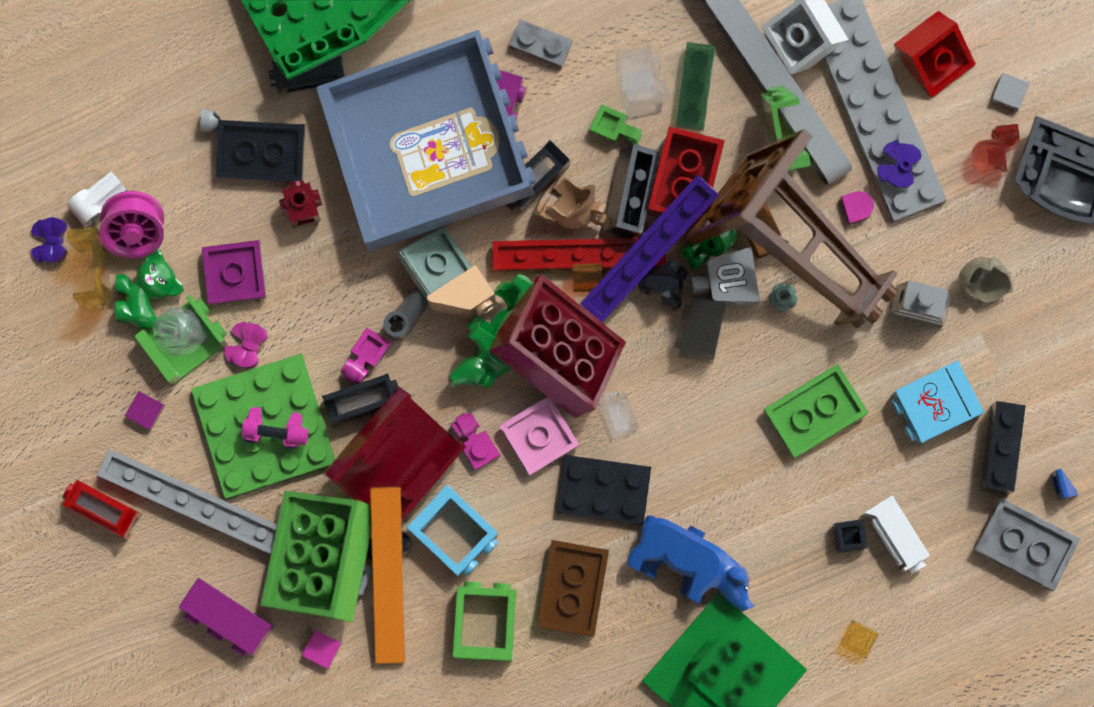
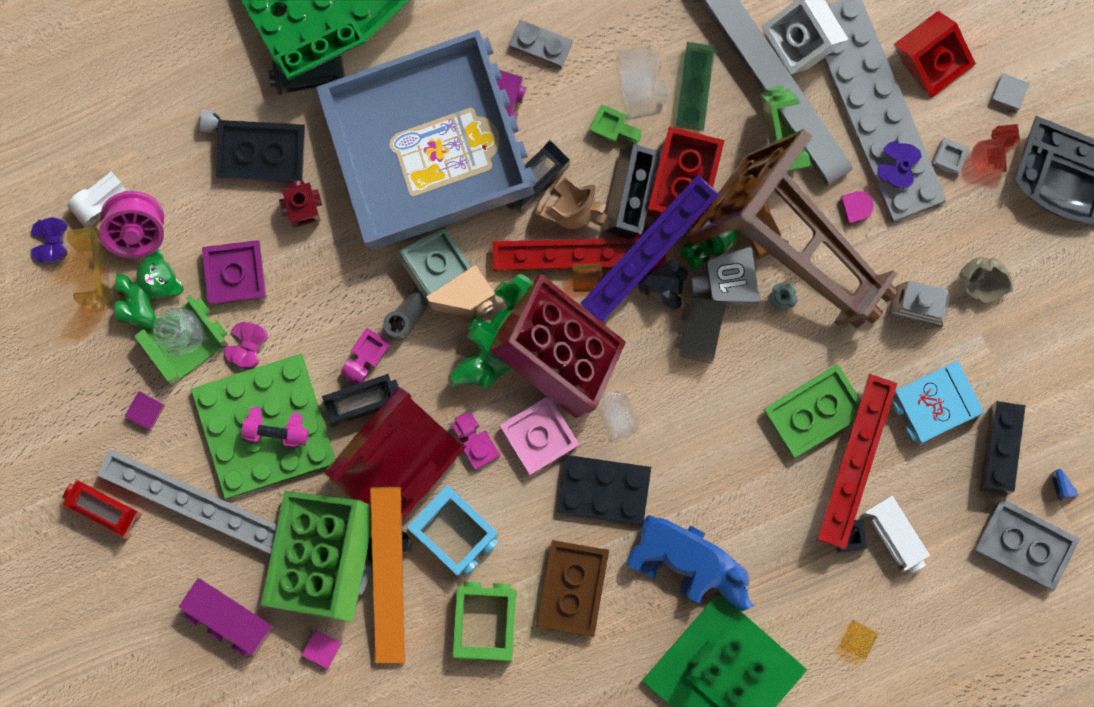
none -> red plate [816,374,897,550]
none -> light grey tile [932,138,970,176]

